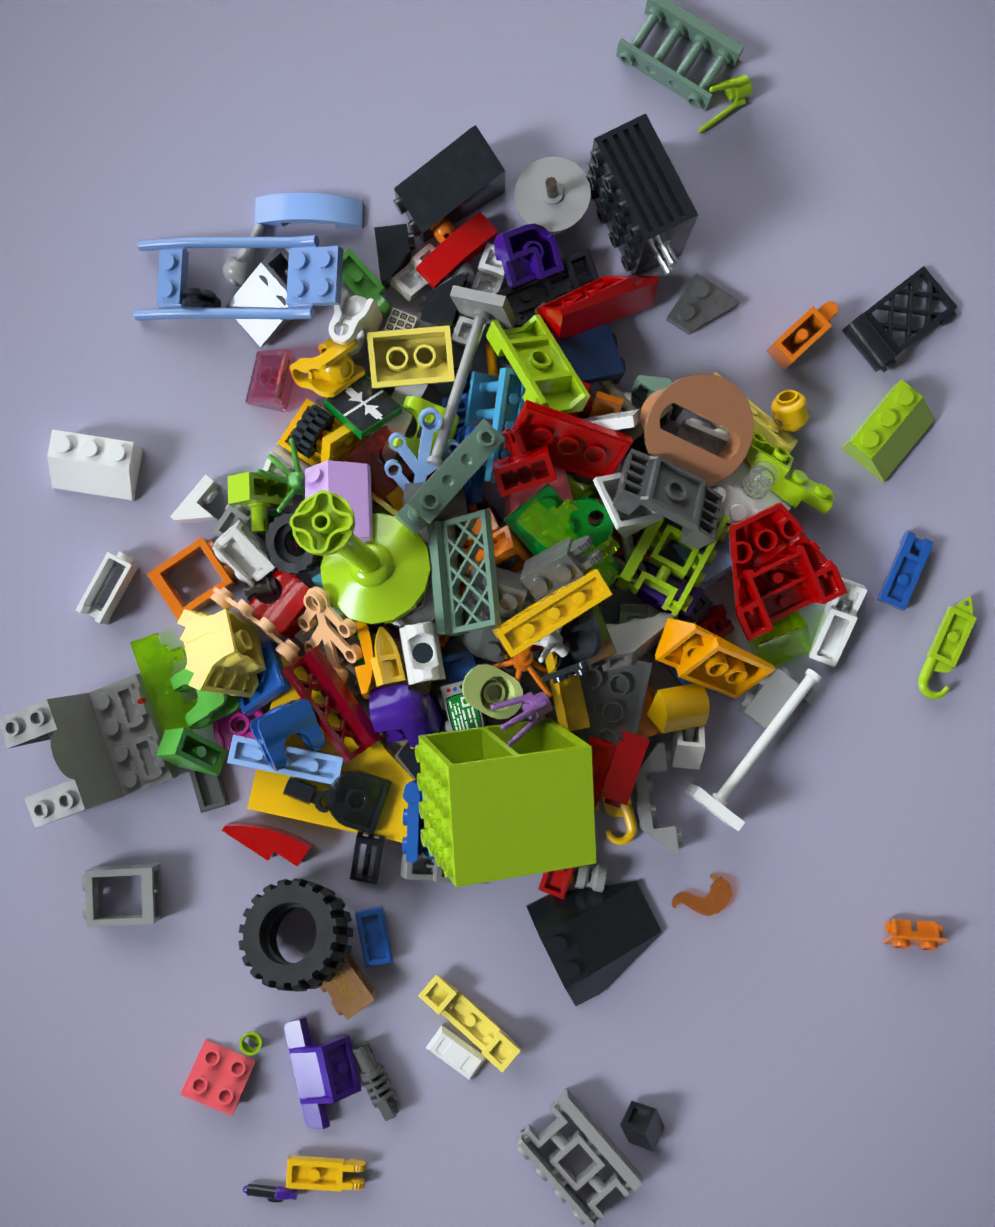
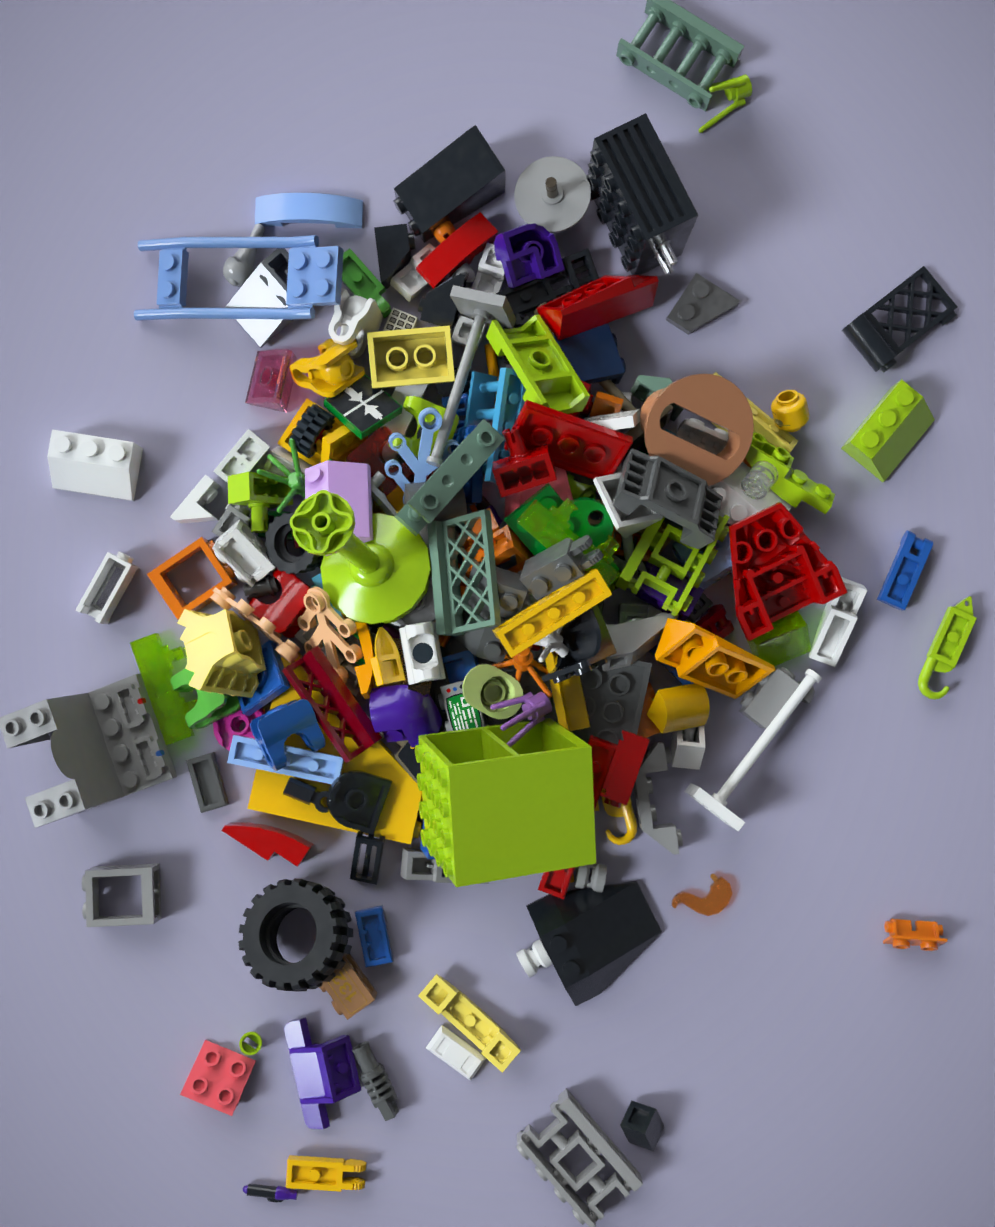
bright green slope [156,728,228,776] -> none
black arm [181,288,221,308] -> none
blue hinge [402,780,423,862] -> none
orange hinge [766,301,839,371] -> none
none -> white hinge [213,429,270,483]
none -> light grey bar [371,471,397,516]
none -> white wheel [516,939,553,978]

